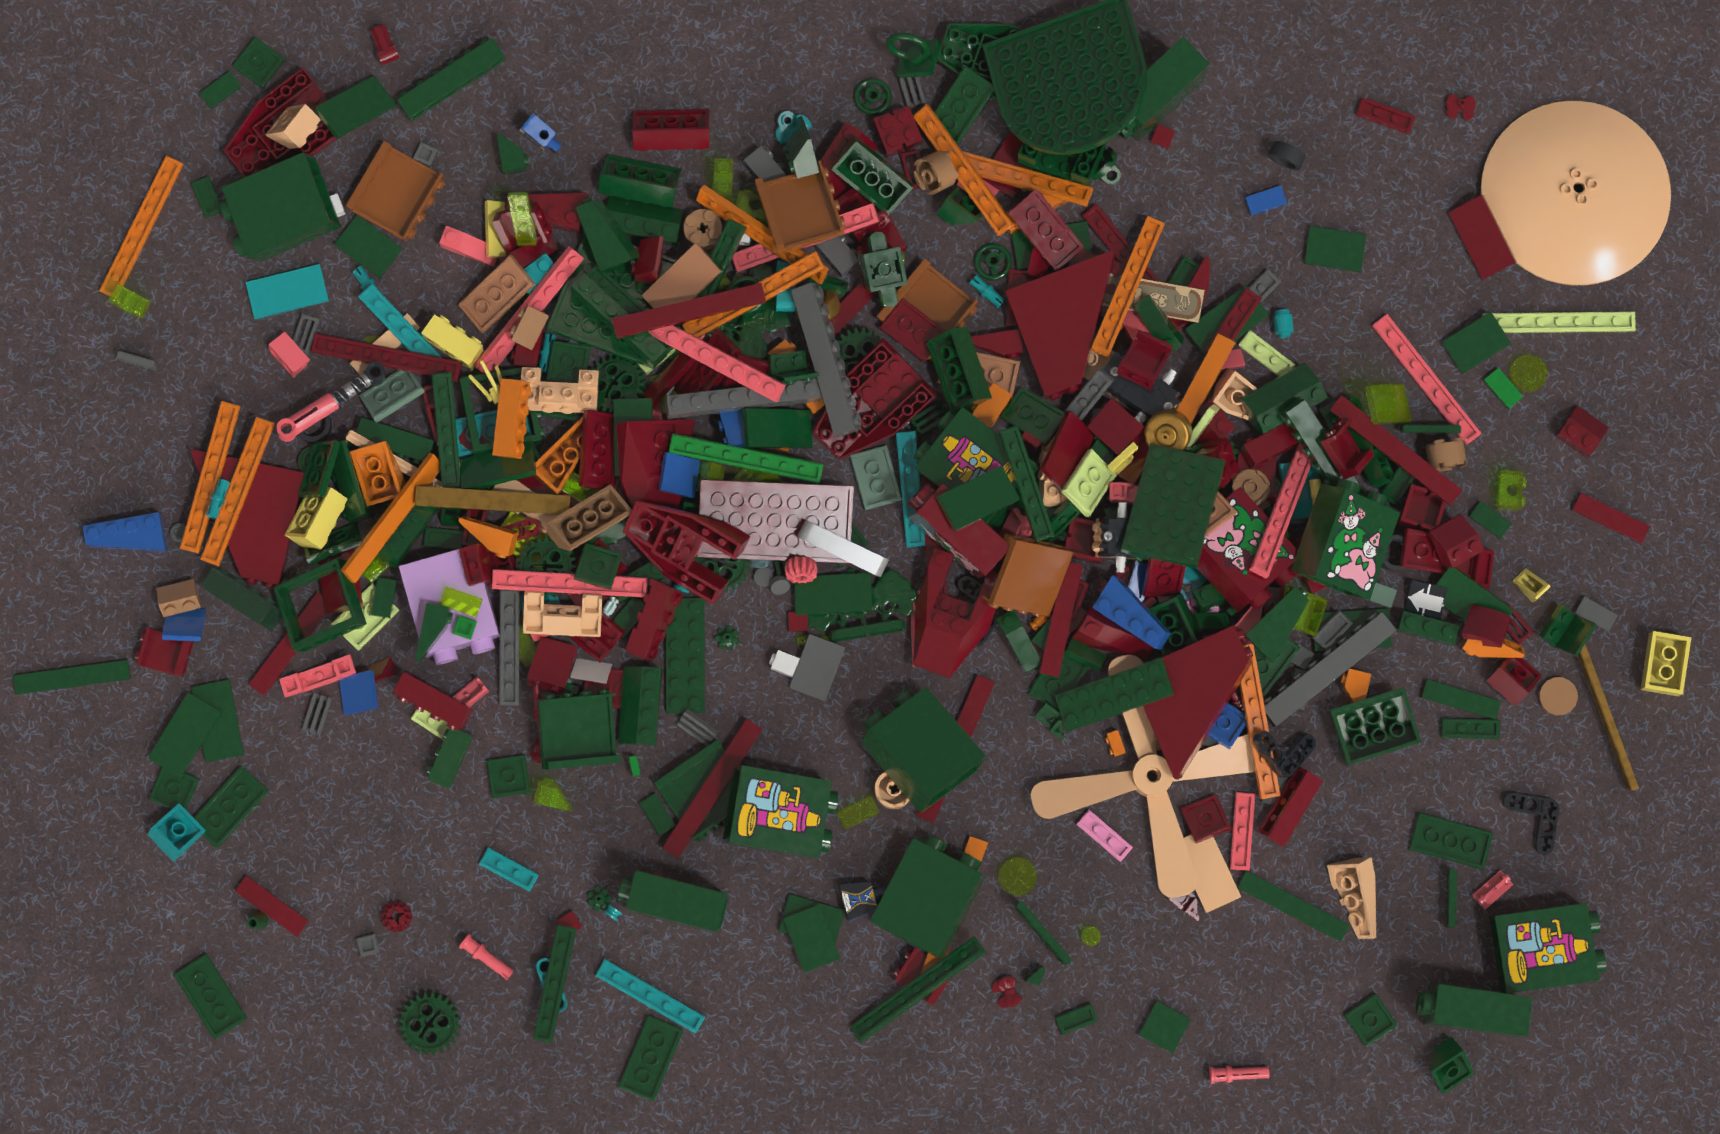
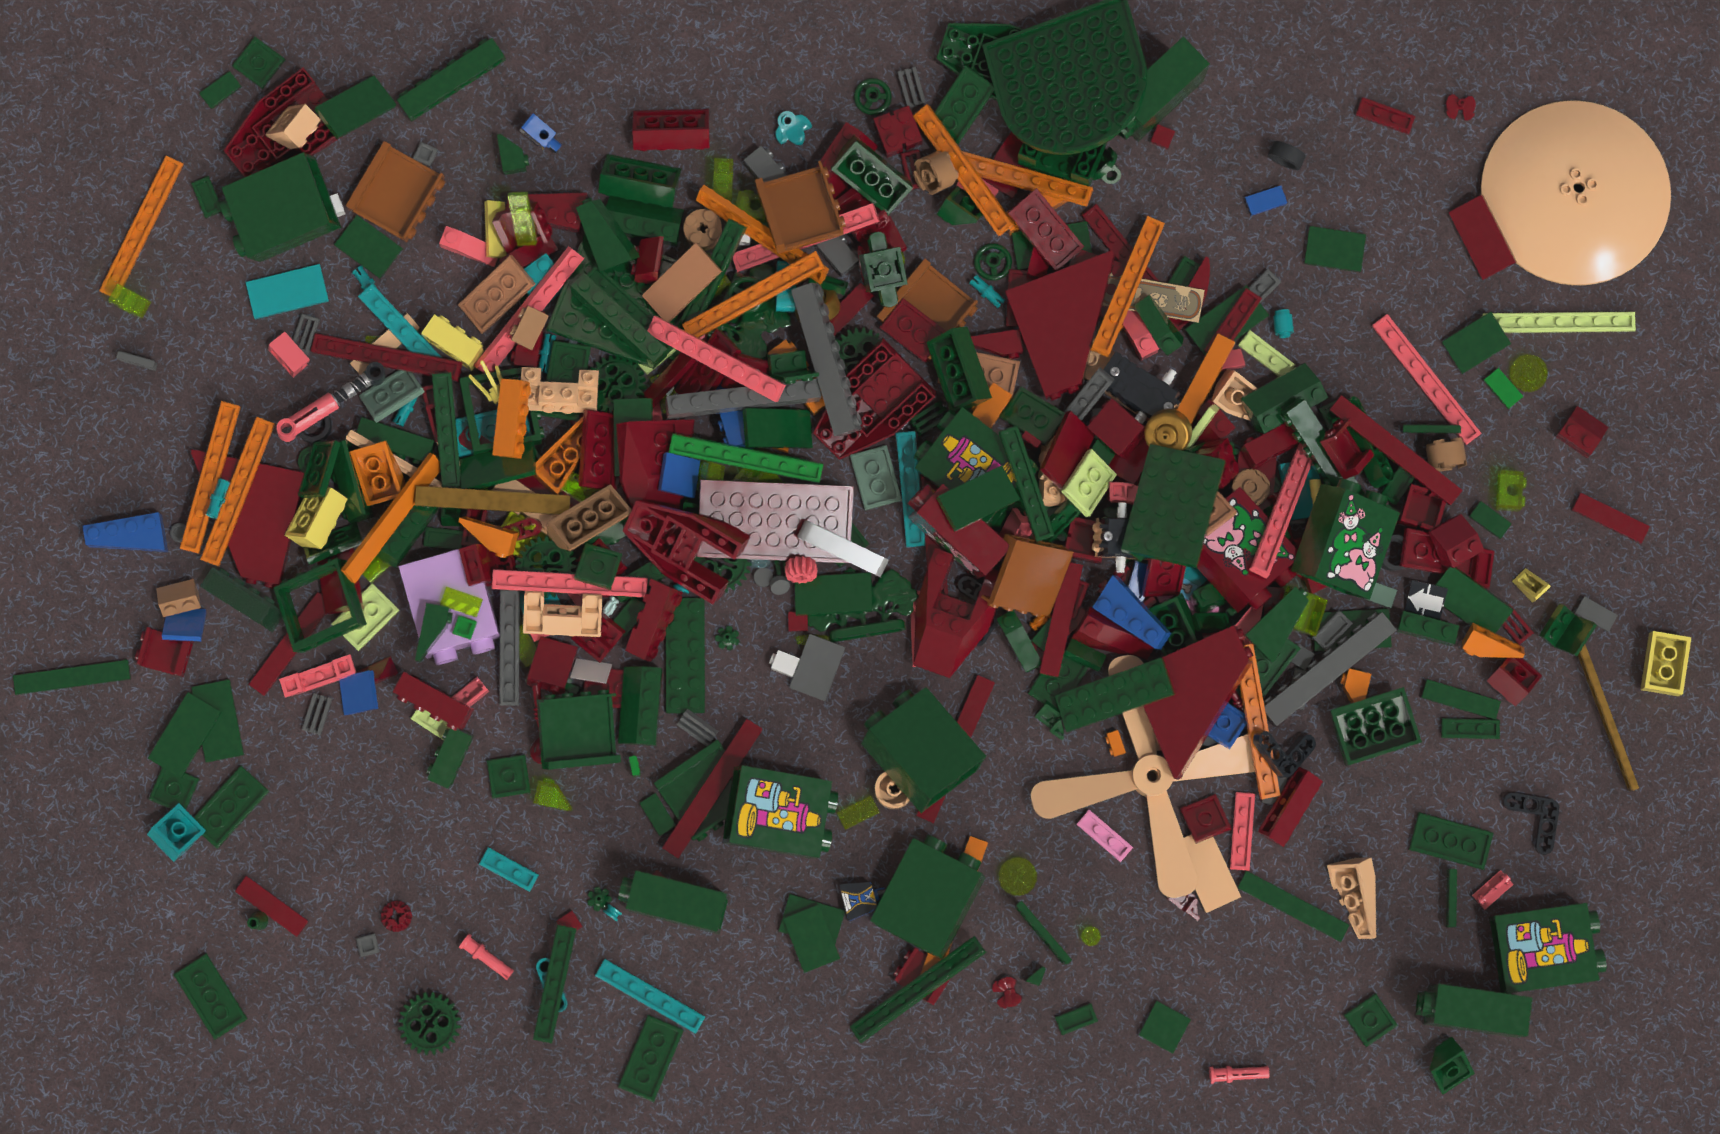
dark red piece [370,25,400,65] -> none
dark green tile [371,577,397,619] -> none
dark red tile [612,283,766,339] -> none
dark green slope [783,116,819,179] -> none
dark green tile [886,32,941,78] -> none
light yellow tile [1108,442,1138,474] -> none
dark red panel [1116,330,1173,391] -> none
clear neon green tile [1365,384,1412,424] -> none
dark red slope [1462,605,1511,648] -> none
medium nougat tile [1539,677,1578,716] -> none
none -> teal pin [392,397,418,427]

